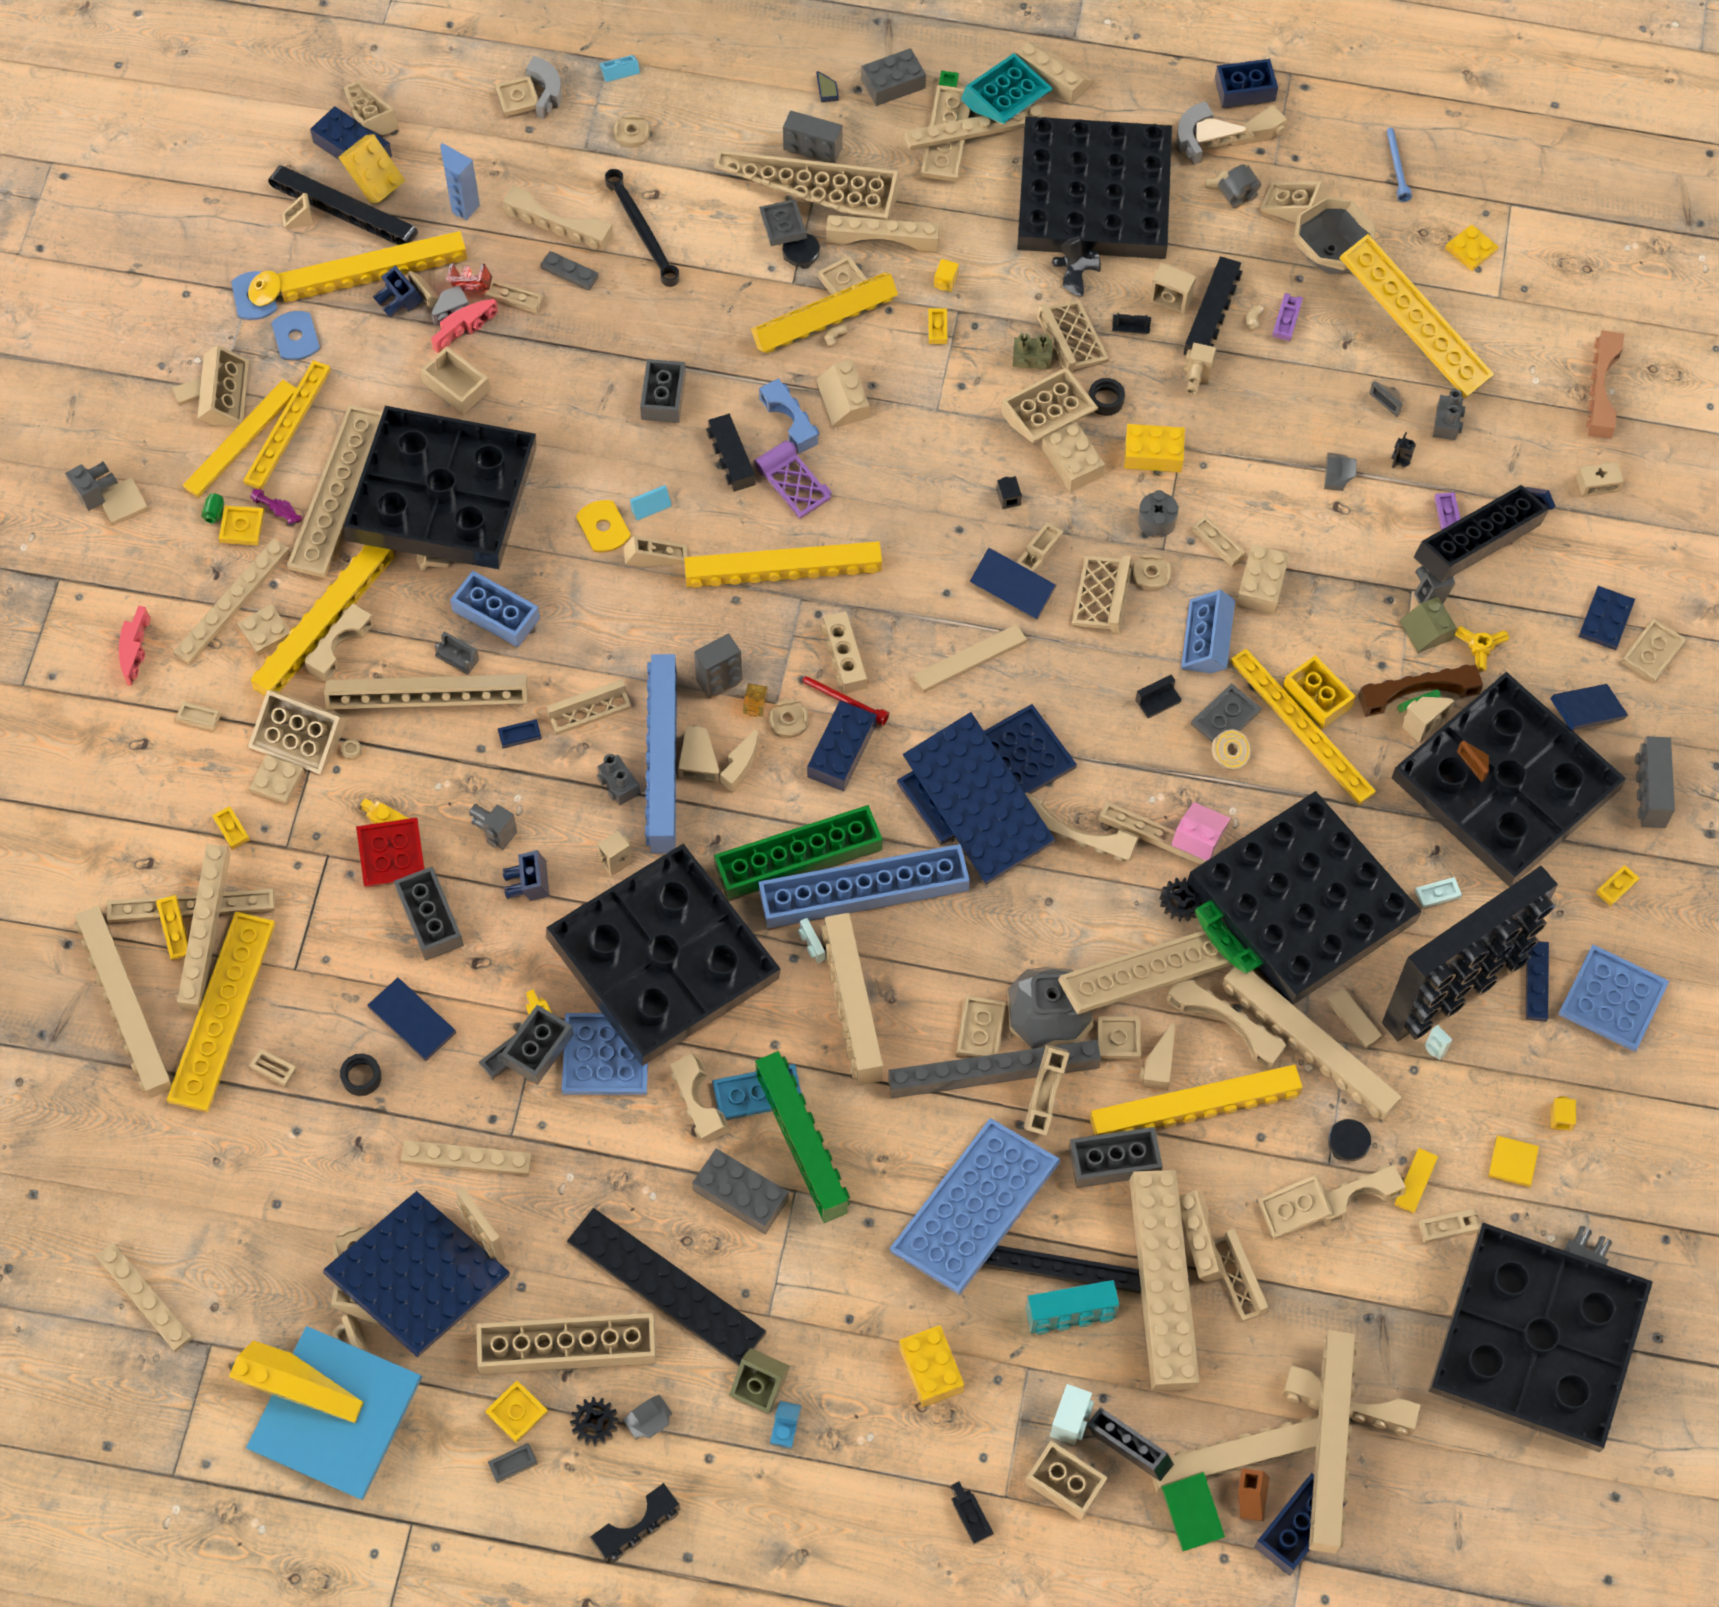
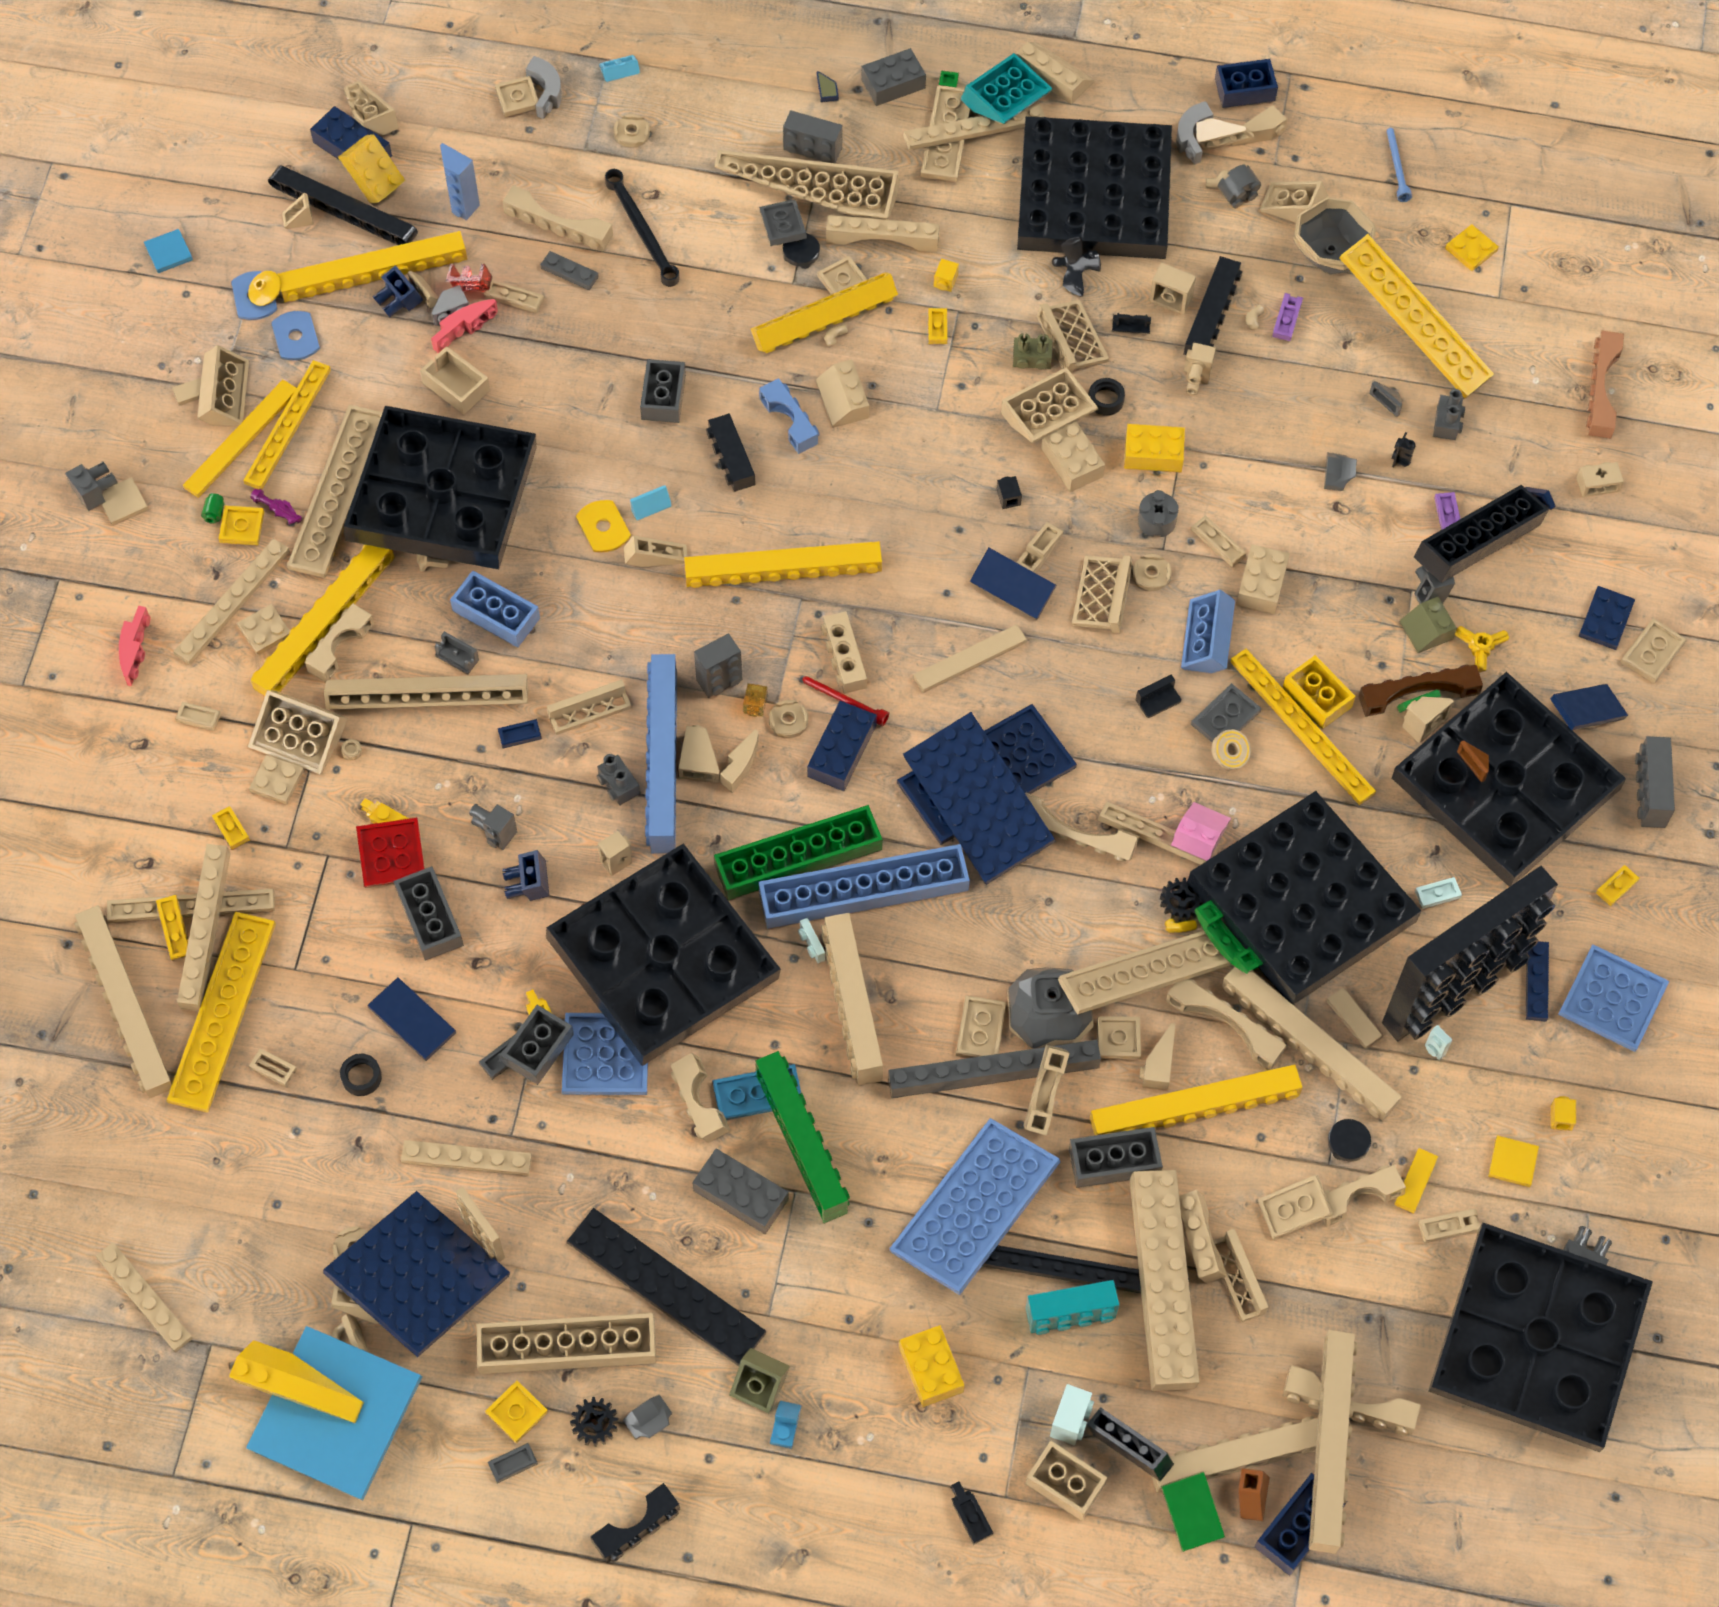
medium lavender piece [754,440,832,519] -> none
none -> dark azure tile [144,229,193,273]
none -> yellow arm [1164,919,1197,933]

